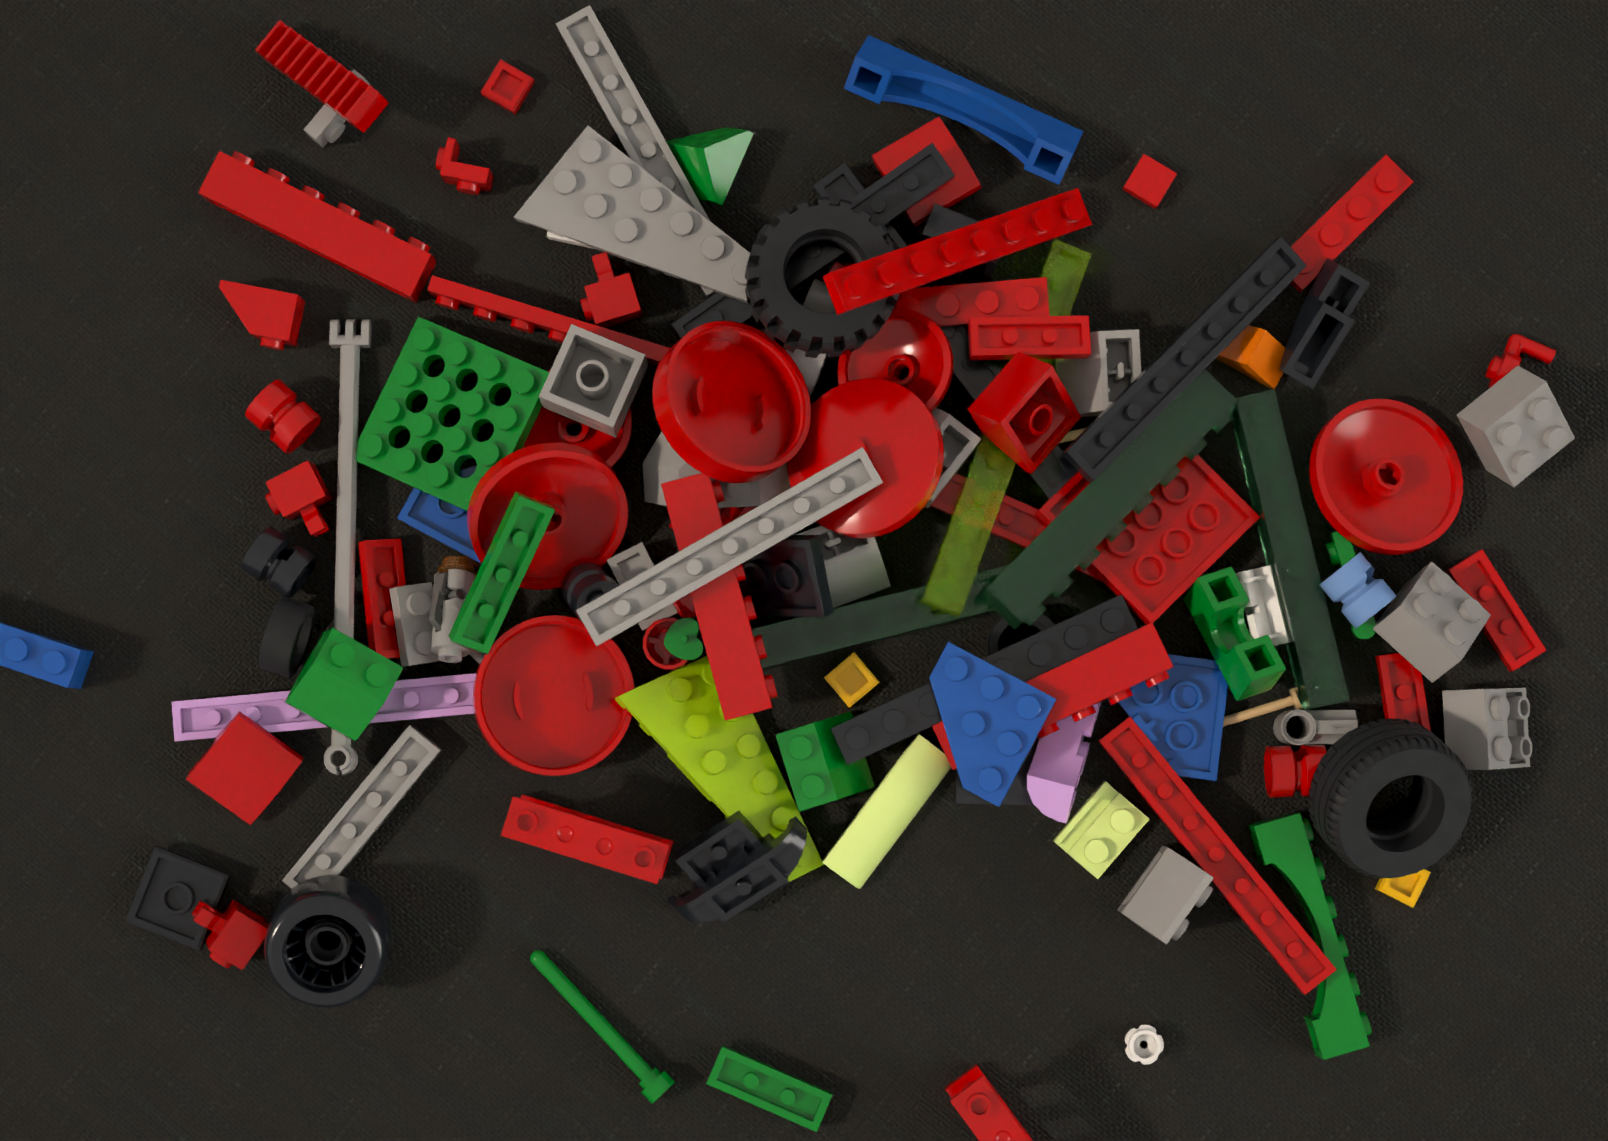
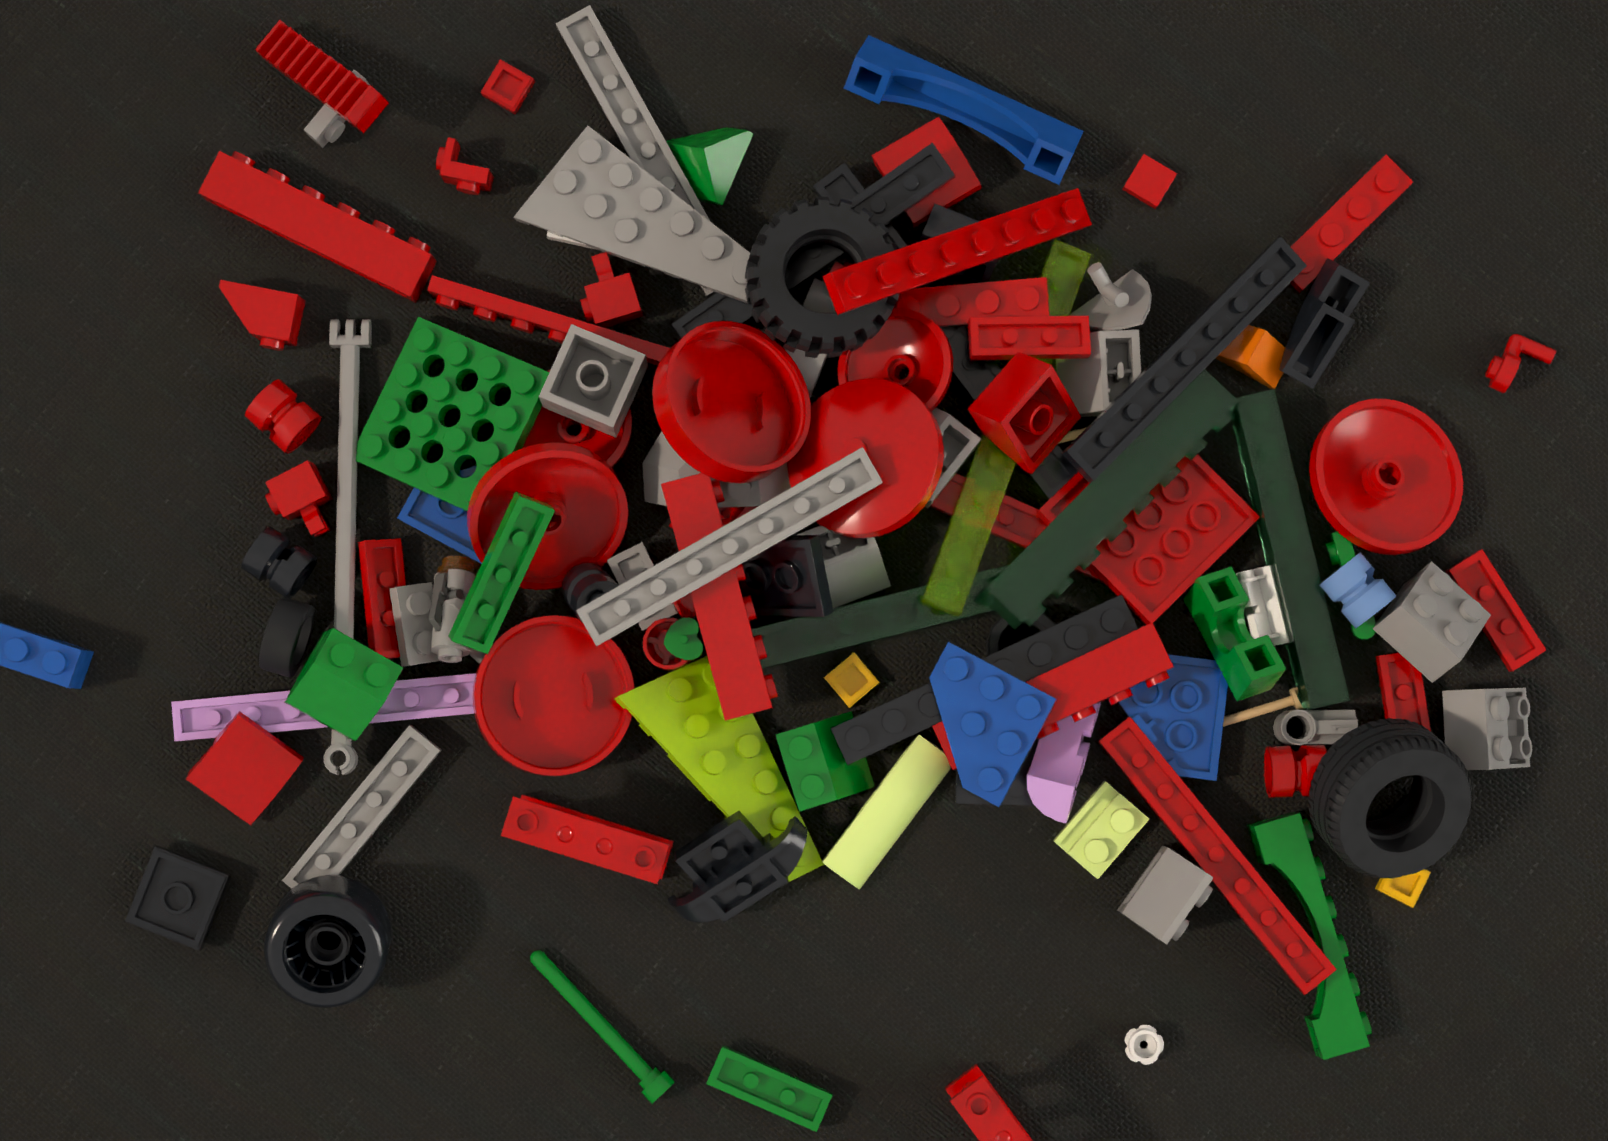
red brick [192,900,269,970] -> none
light grey brick [1457,366,1575,487] -> none
none -> light grey shield [1070,262,1152,331]

